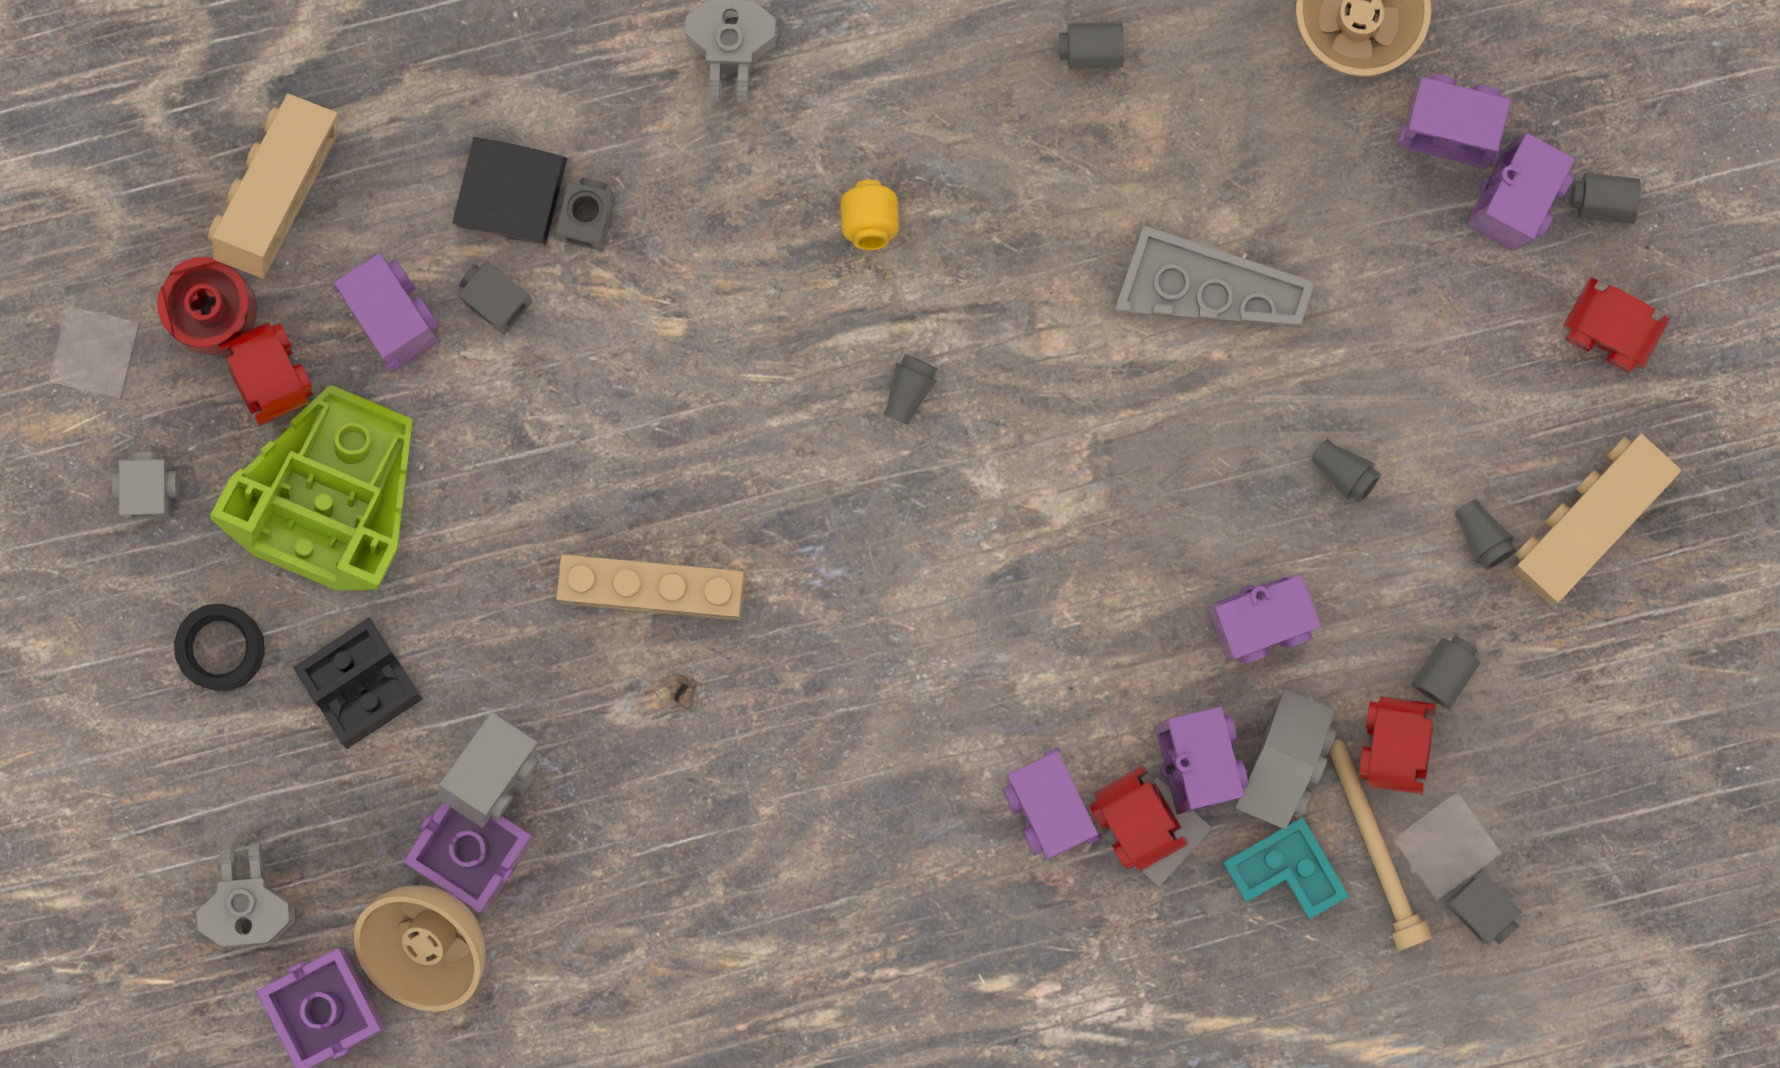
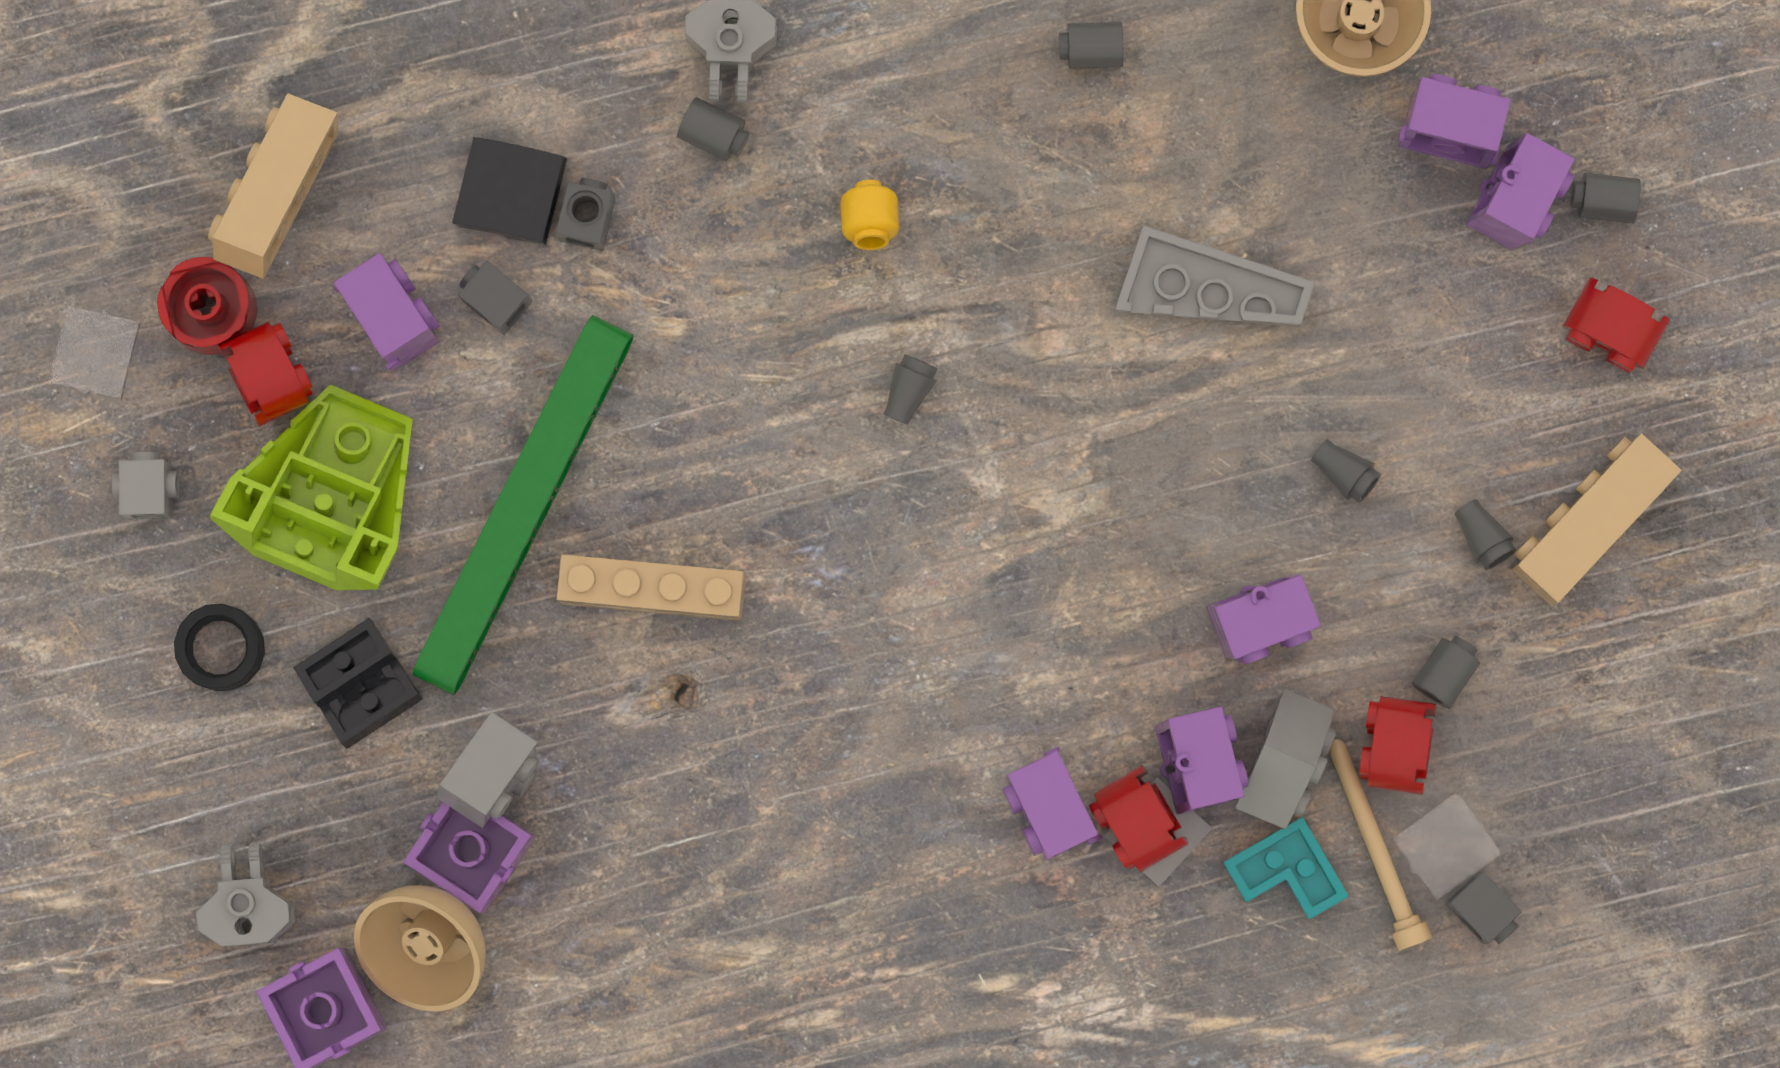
none -> green beam [412,315,634,695]
none -> dark grey brick [677,97,749,161]

